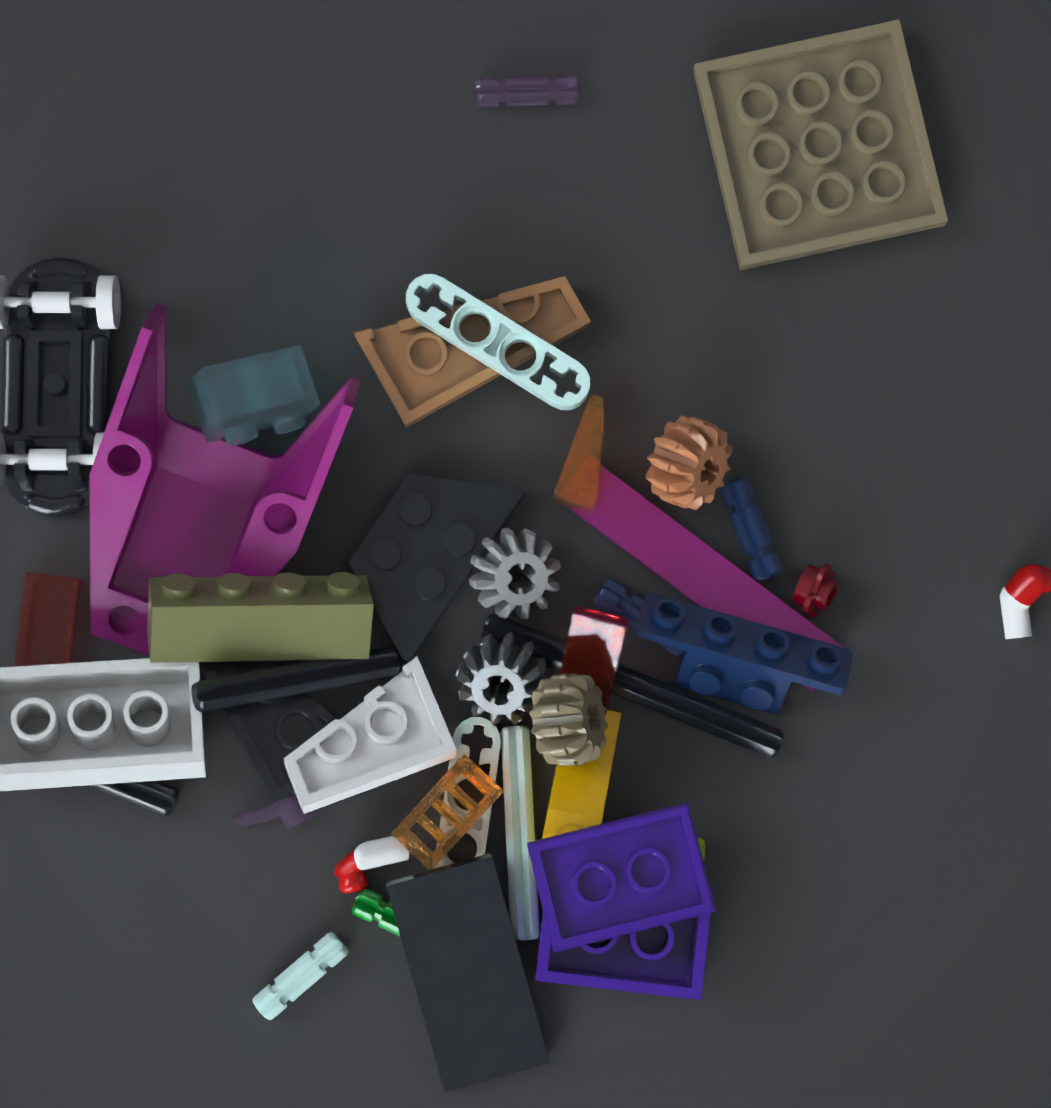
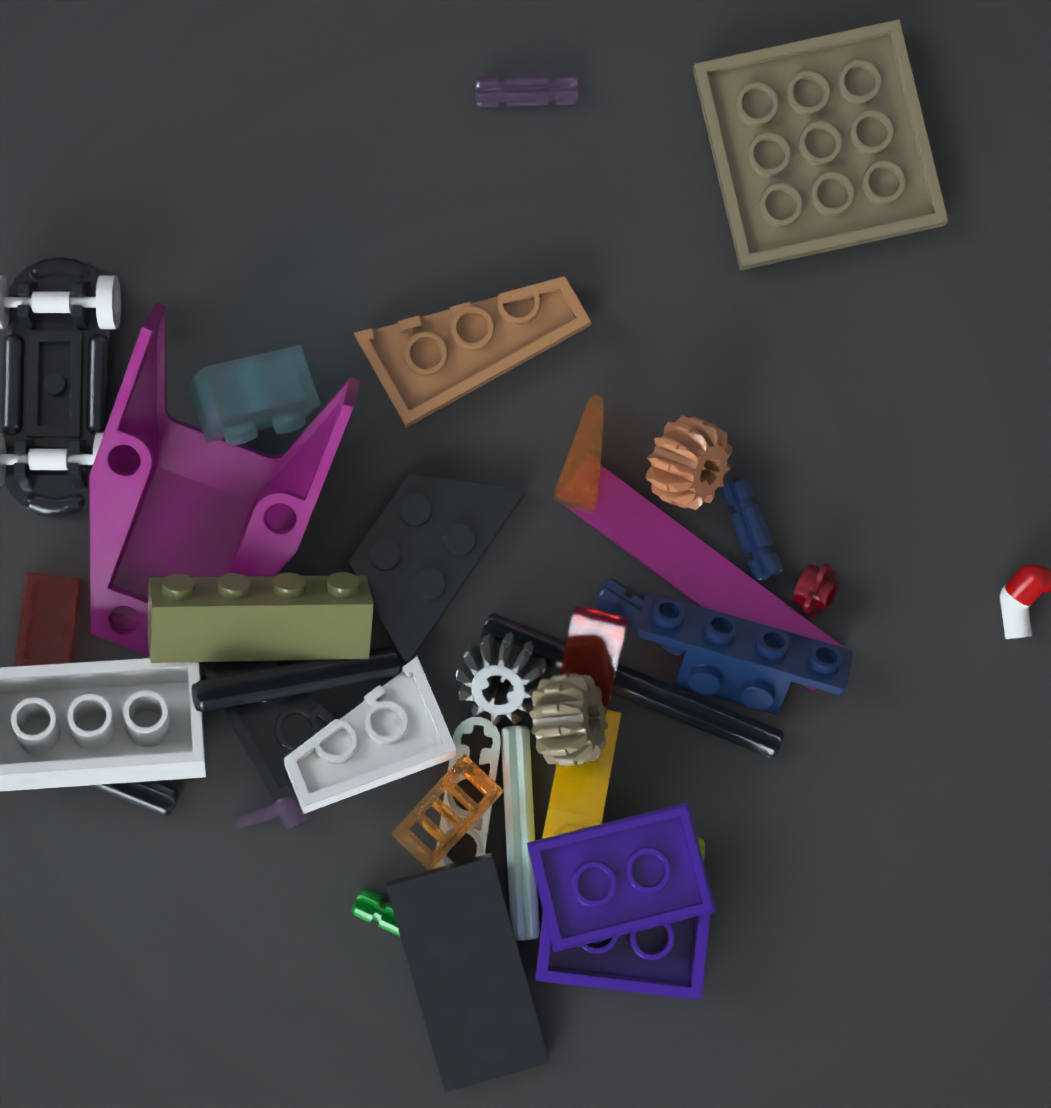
light aqua axle [252,932,348,1020] -> none
arm [334,834,409,894] -> none
light aqua beam [406,274,590,410] -> none
light grey gear [469,528,561,619] -> none

